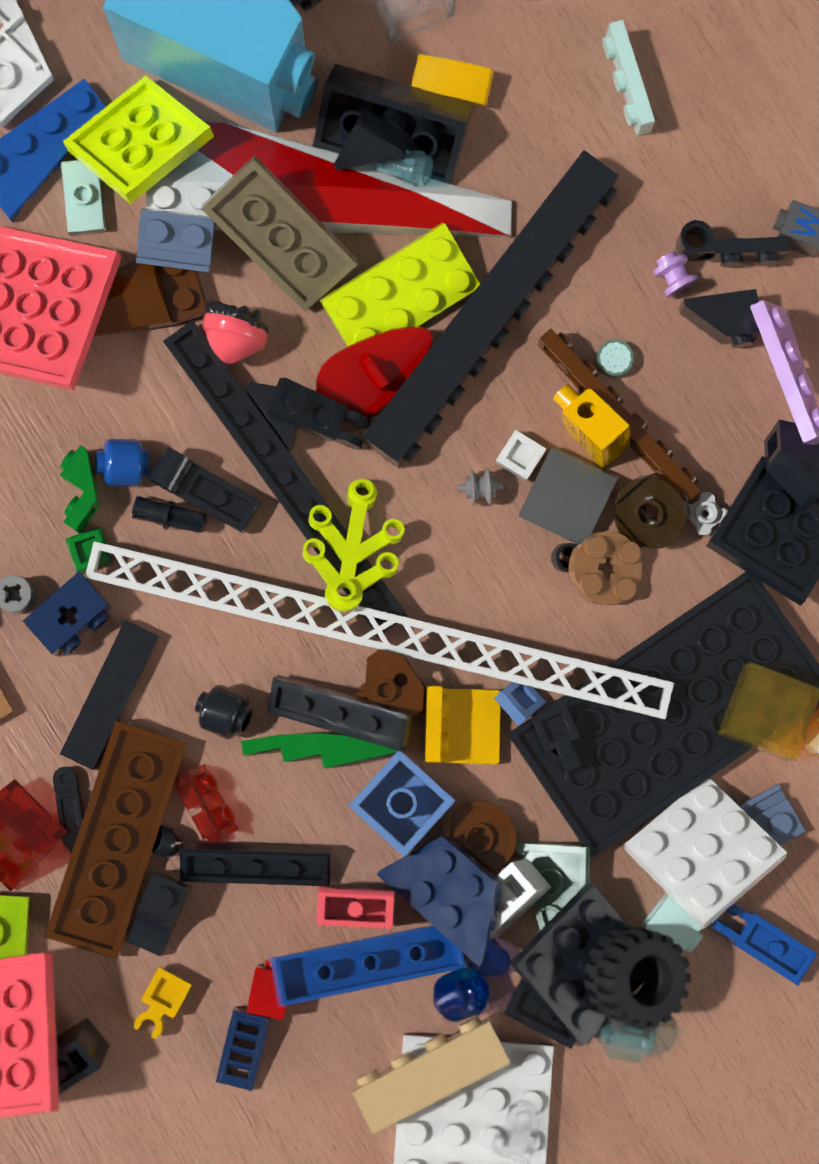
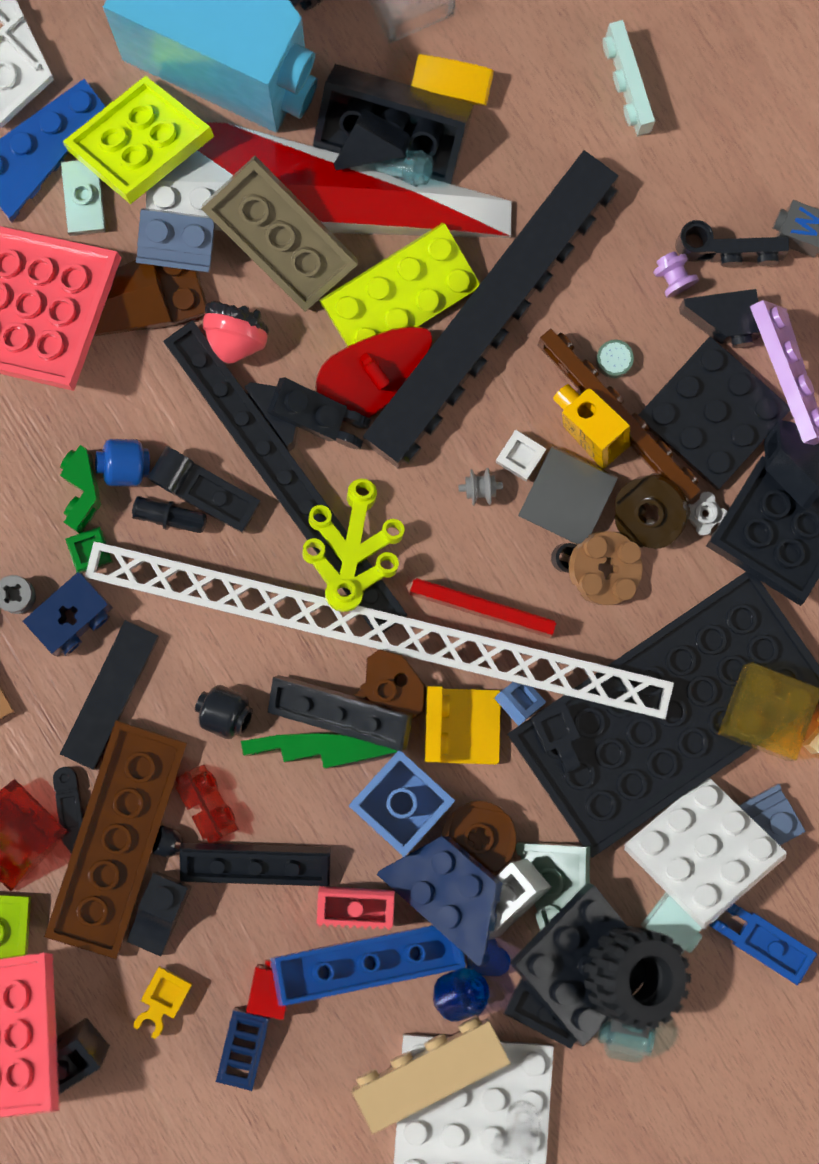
none -> red tile [410,578,556,638]
none -> black plate [638,336,790,491]

